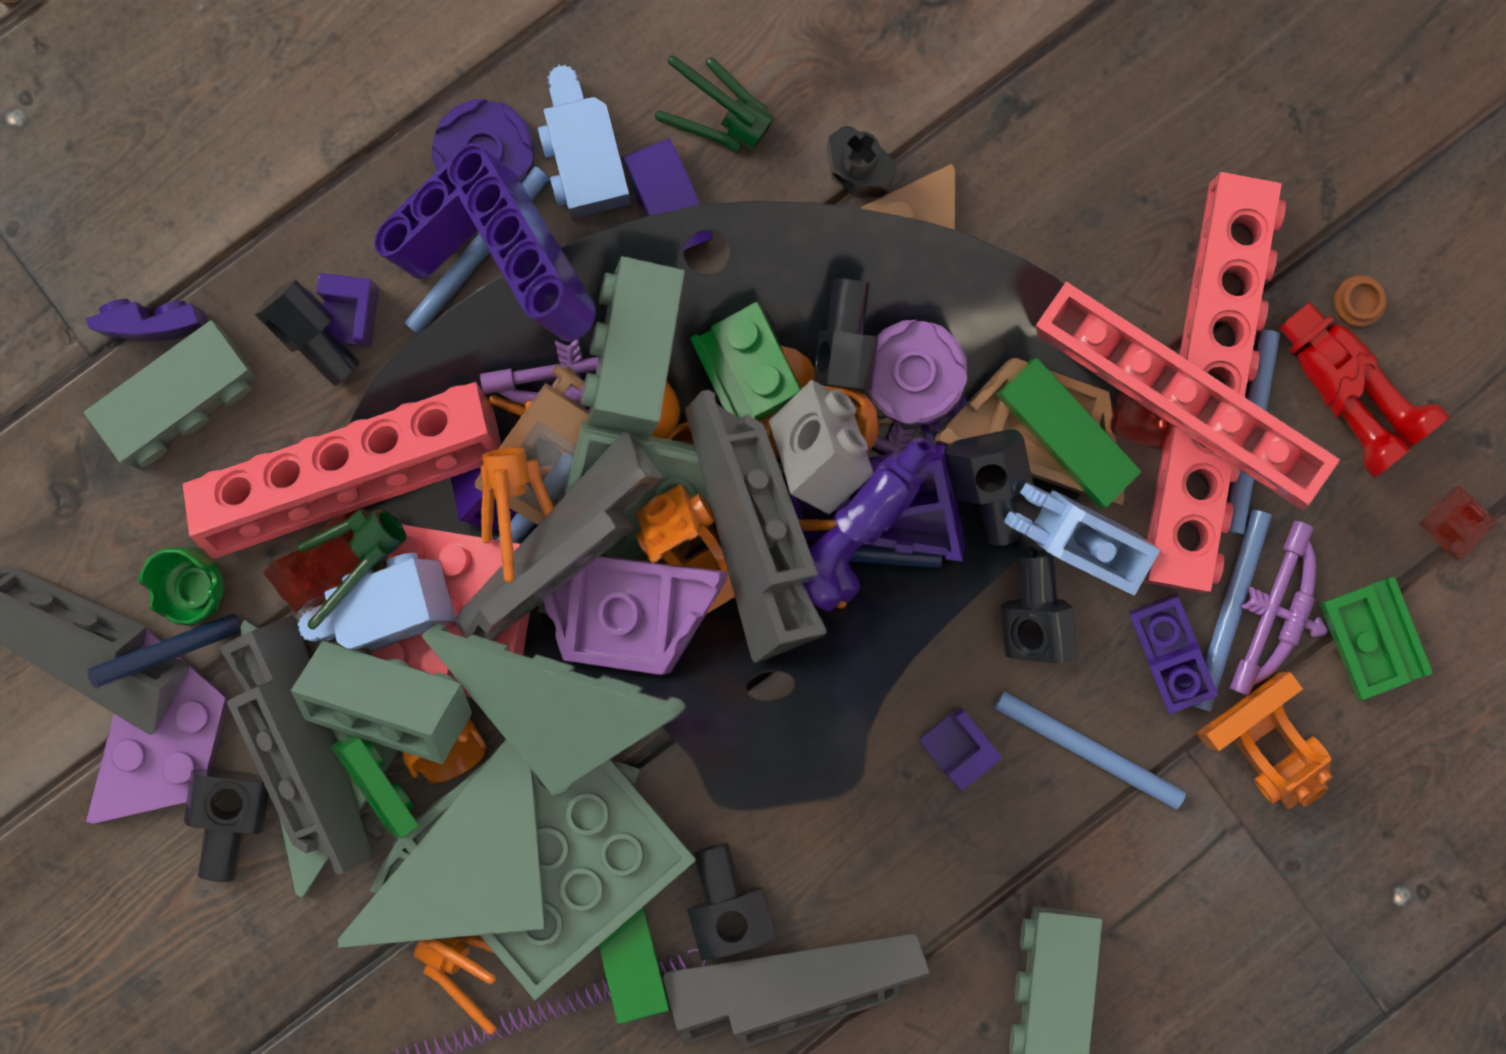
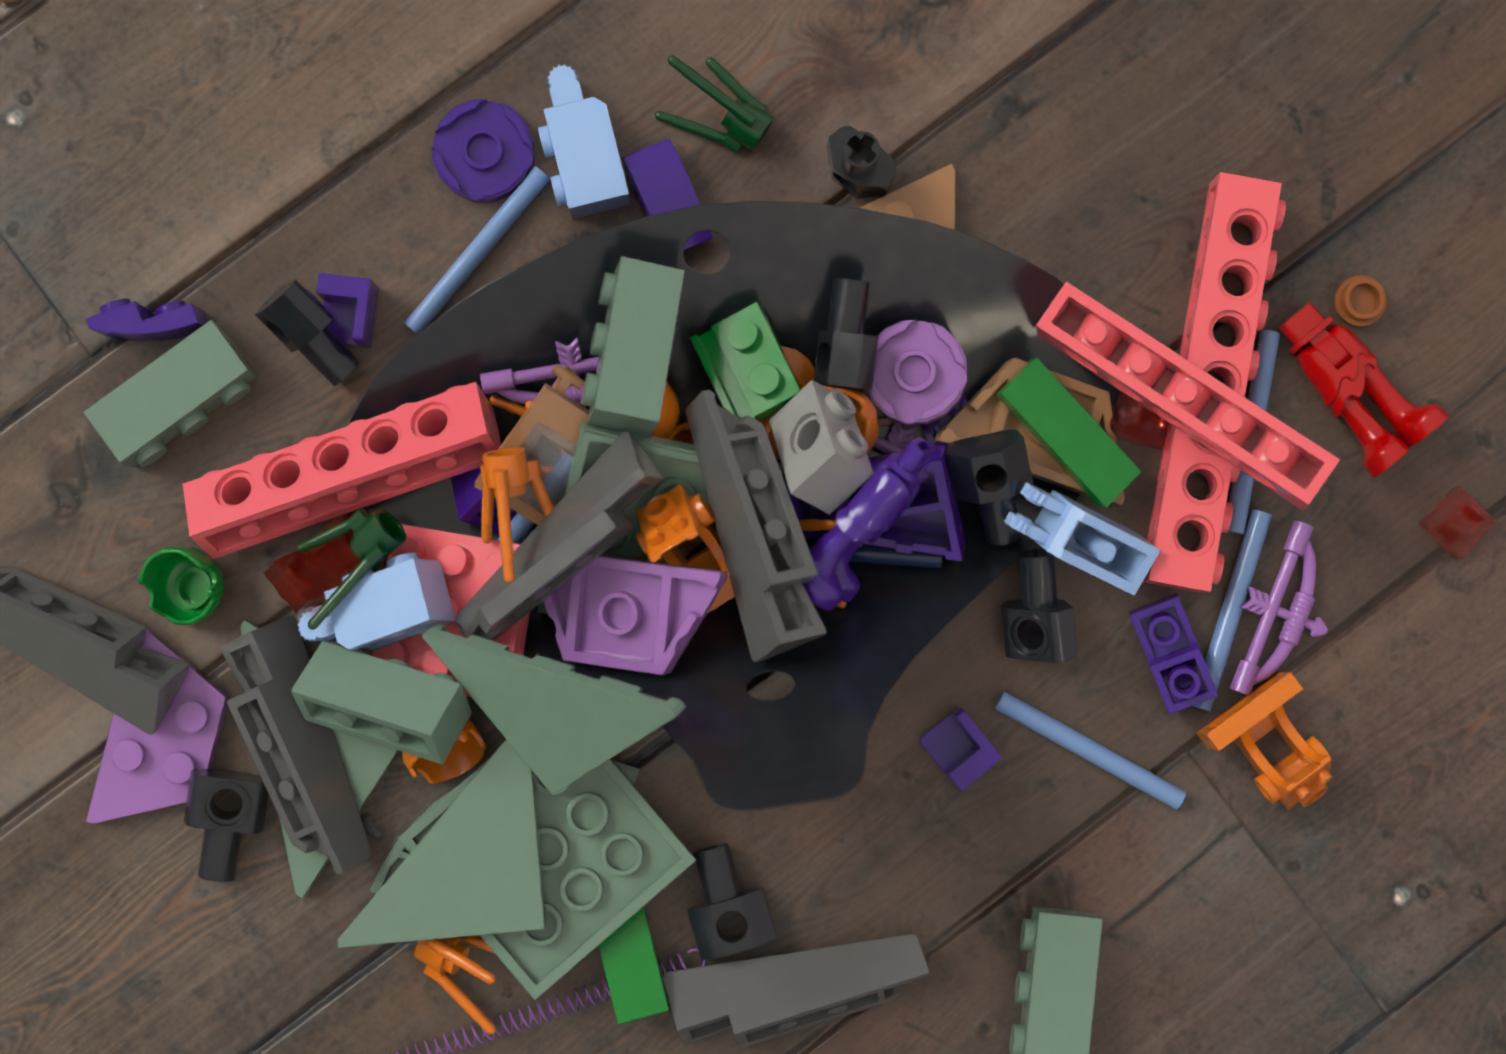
dark blue bar [87,614,241,689] -> none
green plate [331,735,419,839] -> none
dark purple beam [374,143,596,342] -> none
green plate [1319,576,1433,700] -> none

